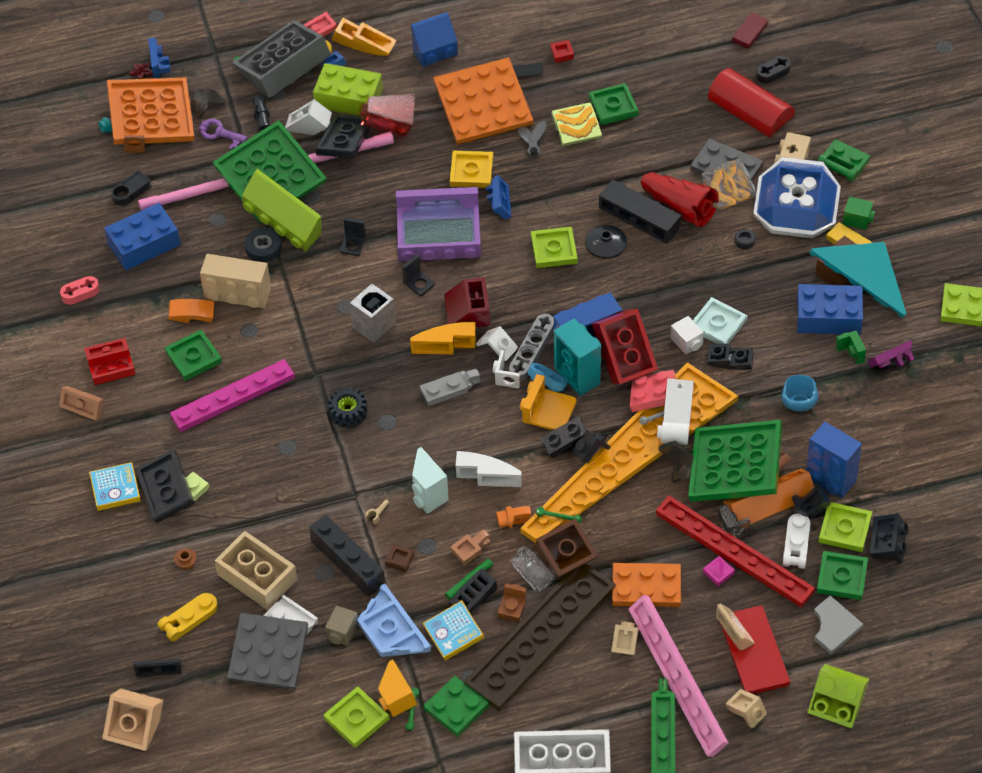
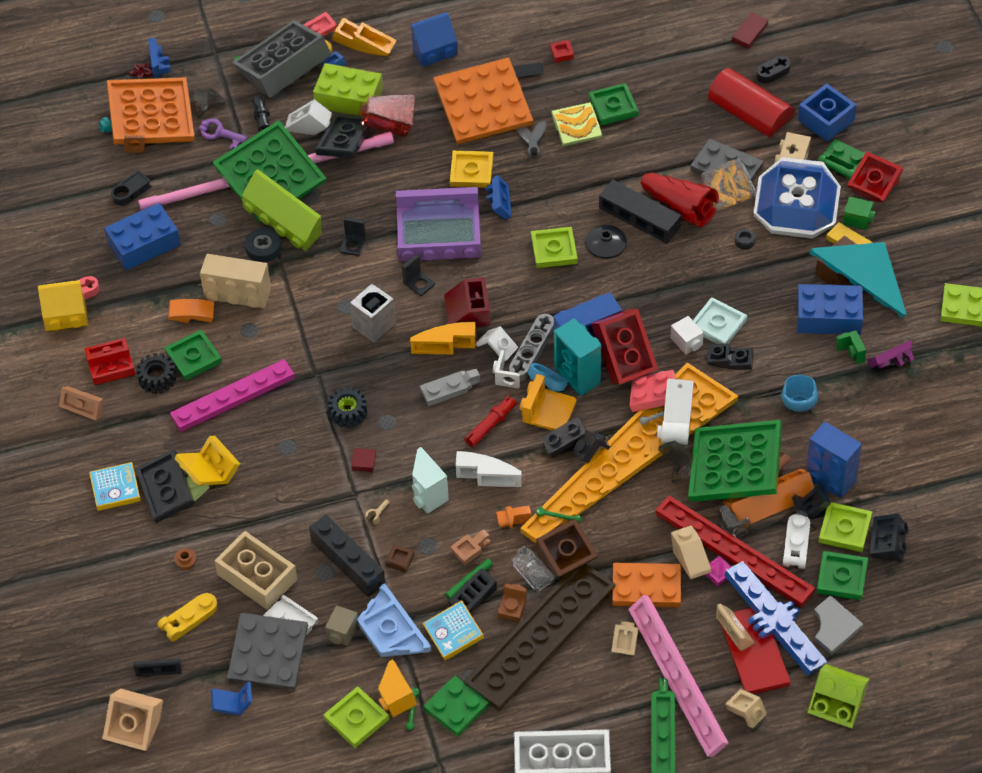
none -> yellow slope [38,280,88,331]
none -> black tyre [136,353,176,394]
none -> yellow bracket [175,436,240,486]
none -> blue bracket [211,682,252,716]
none -> dark red tile [351,448,376,472]
none -> red pin [464,395,517,448]
none -> tan slope [671,525,711,579]
none -> hinge [724,562,827,676]
none -> blue brick [798,83,856,142]
none -> red slope [847,151,903,203]

